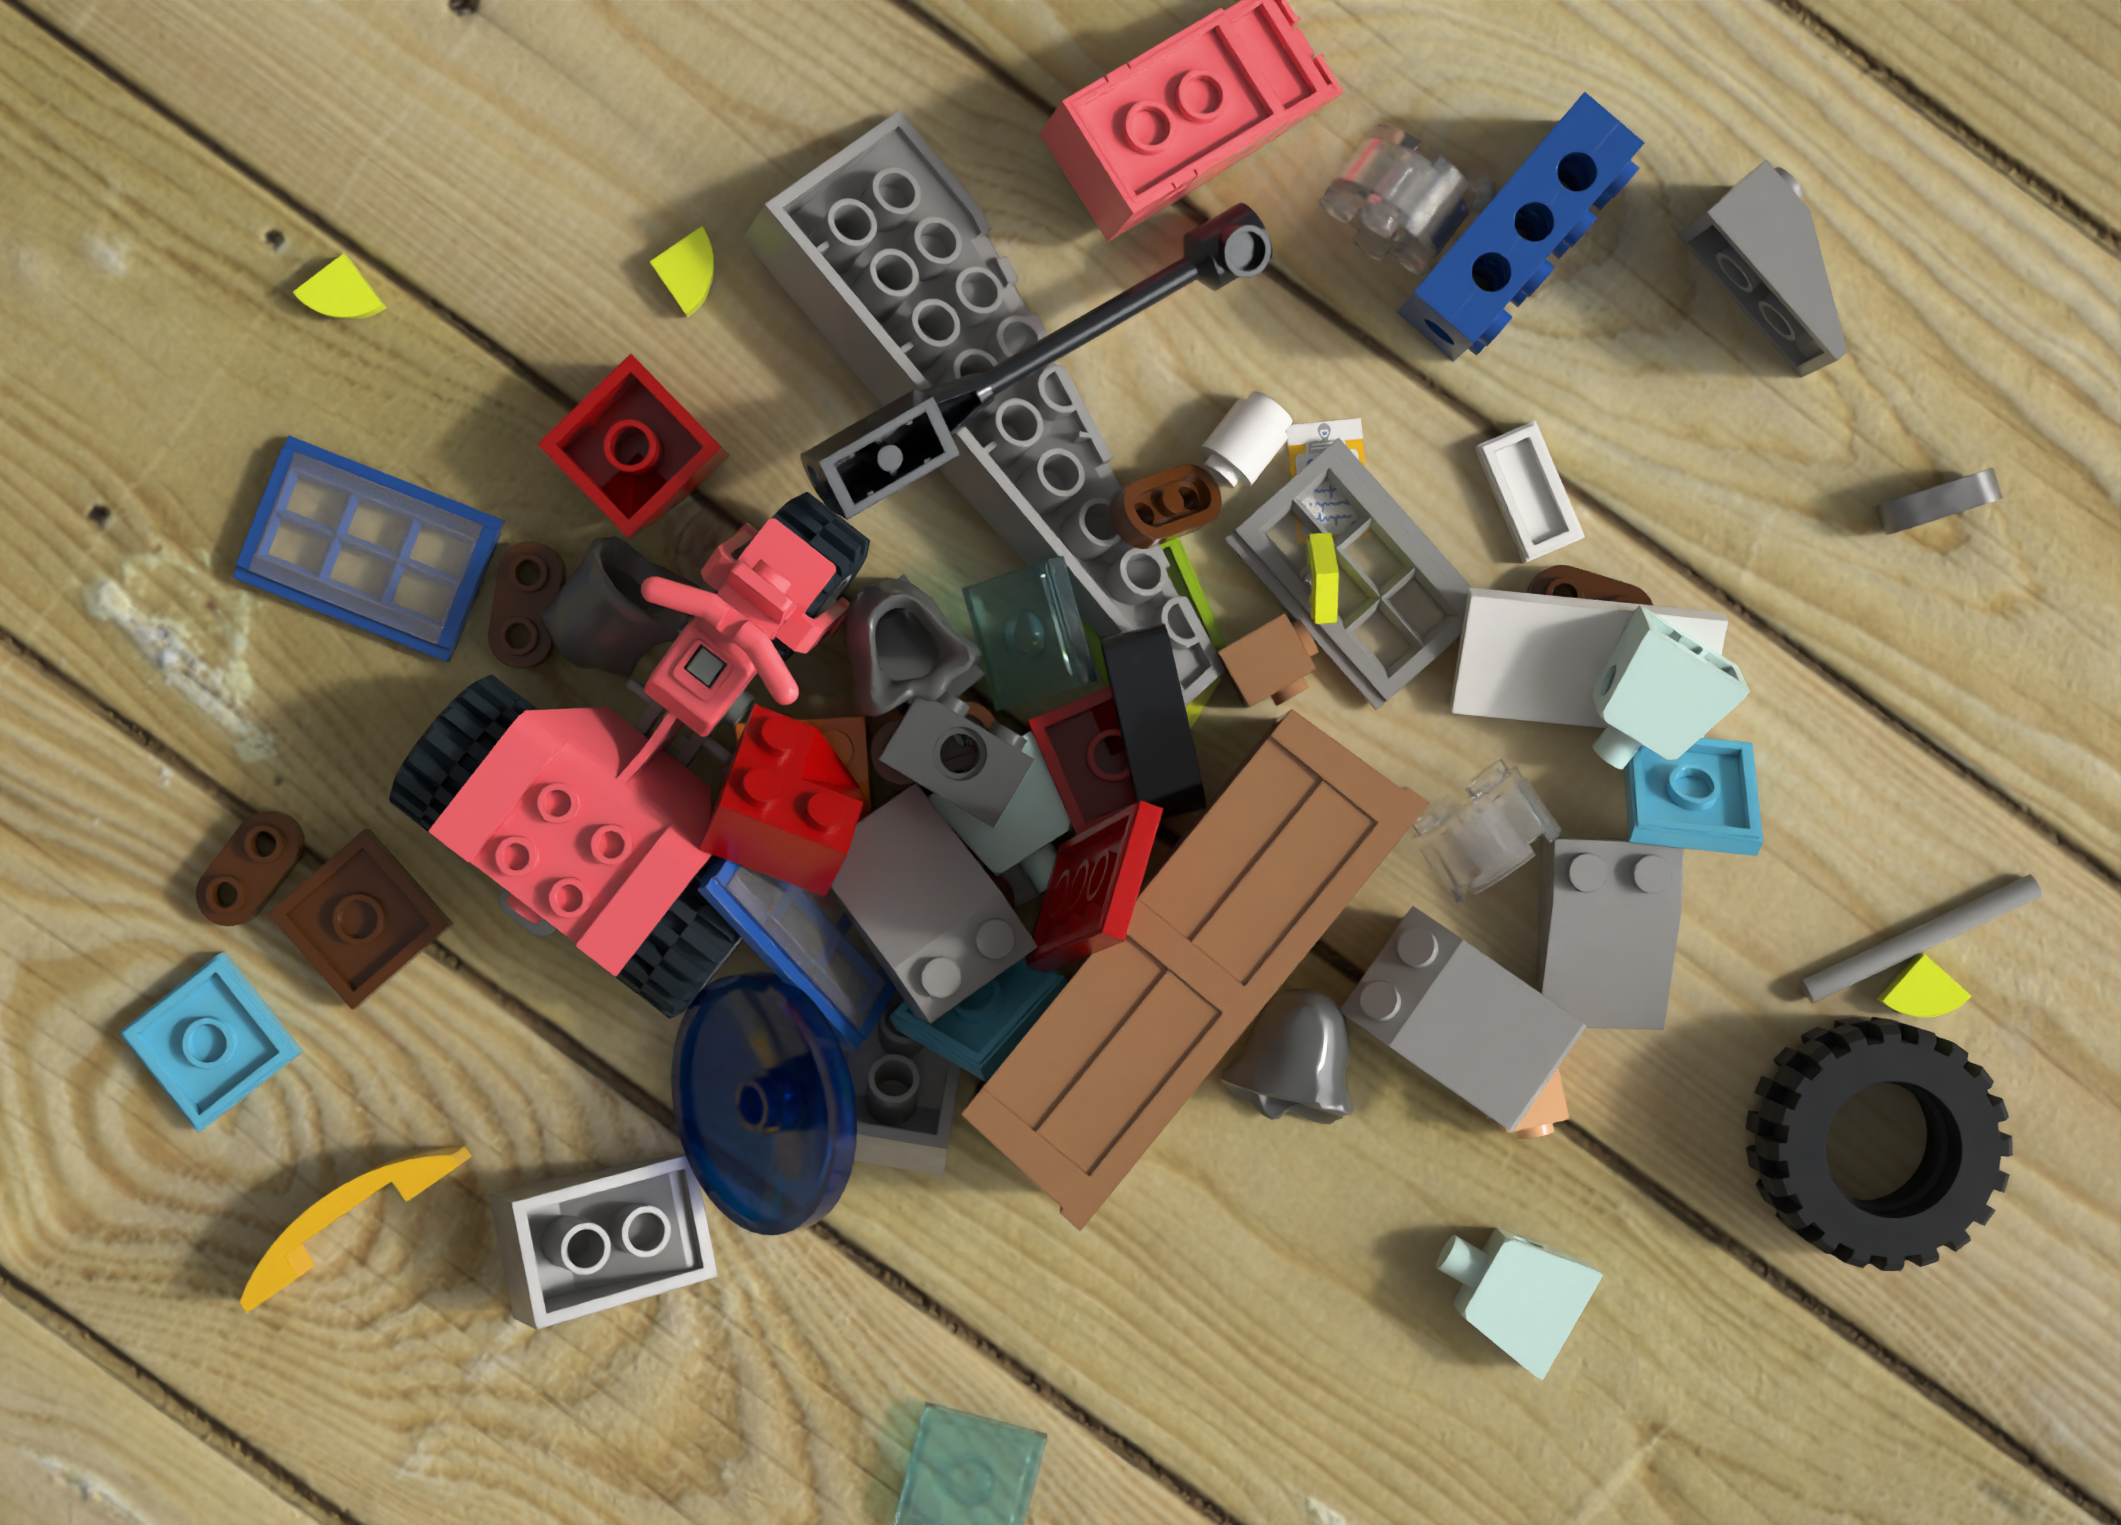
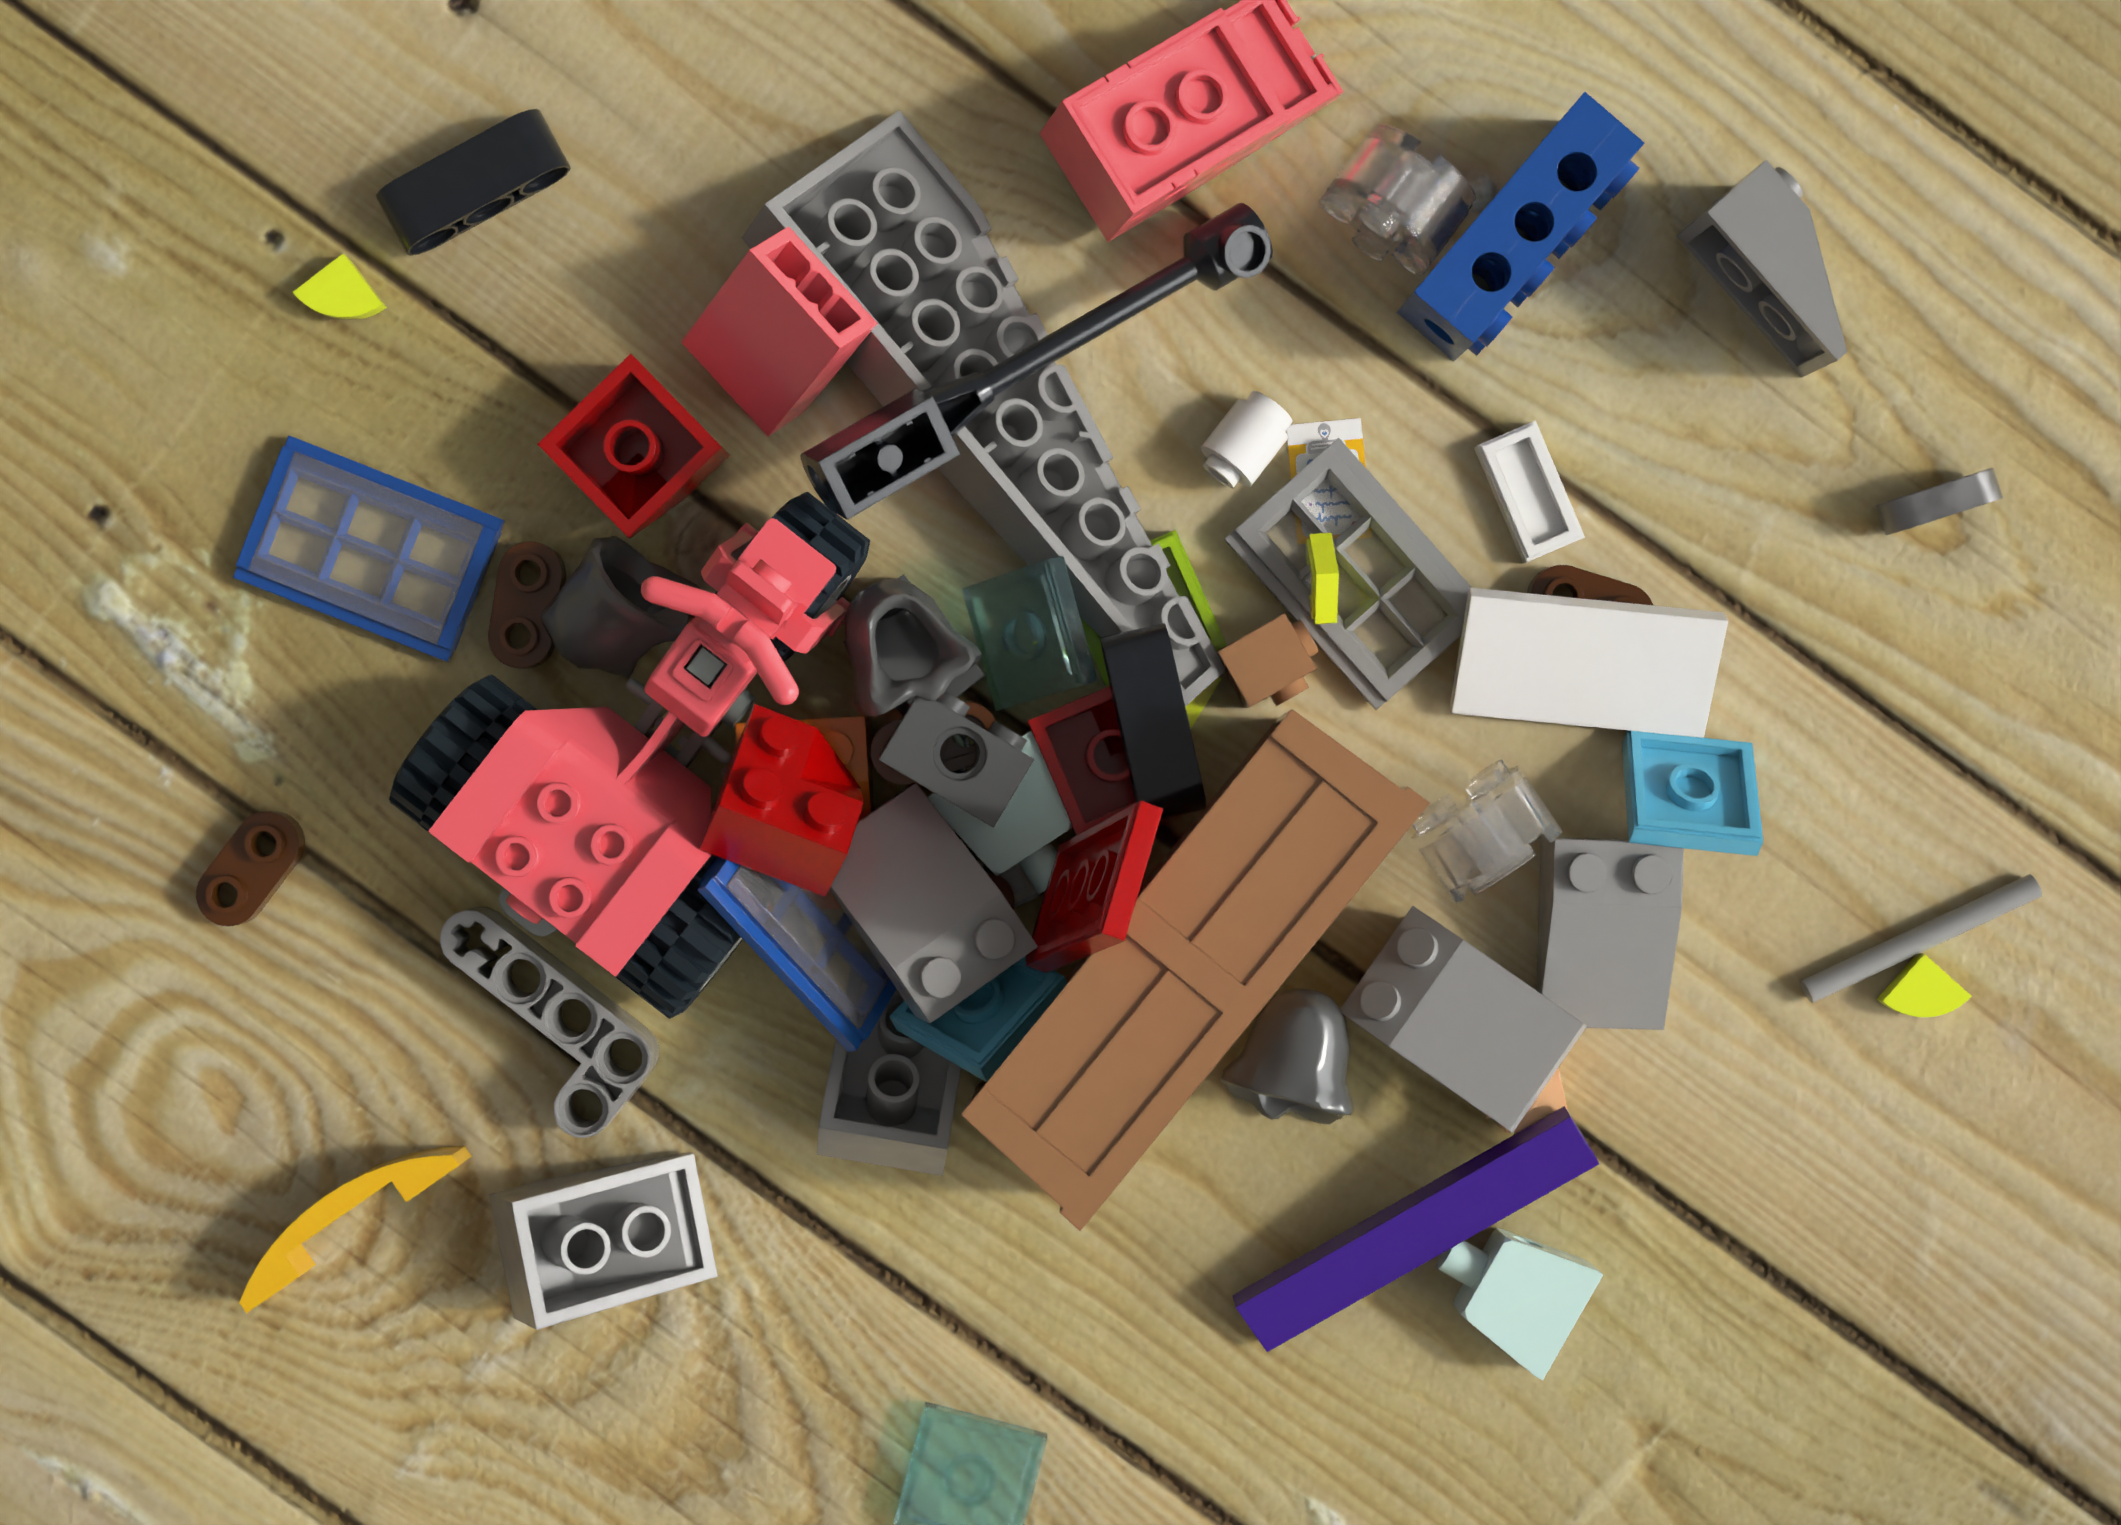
medium azure tile [118,952,304,1133] -> none
reddish brown plate [267,828,454,1010] -> none
neon yellow tile [650,226,715,318] -> none
clear blue dish [671,971,857,1236] -> none
reddish brown plate [1110,464,1222,549] -> none
light aqua torso [1591,605,1750,769] -> none
black tyre [1746,1017,2013,1271] -> none
none -> black beam [376,109,571,256]
none -> light grey beam [440,907,659,1138]
none -> coral brick [681,226,878,437]
none -> dark purple tile [1232,1106,1599,1352]

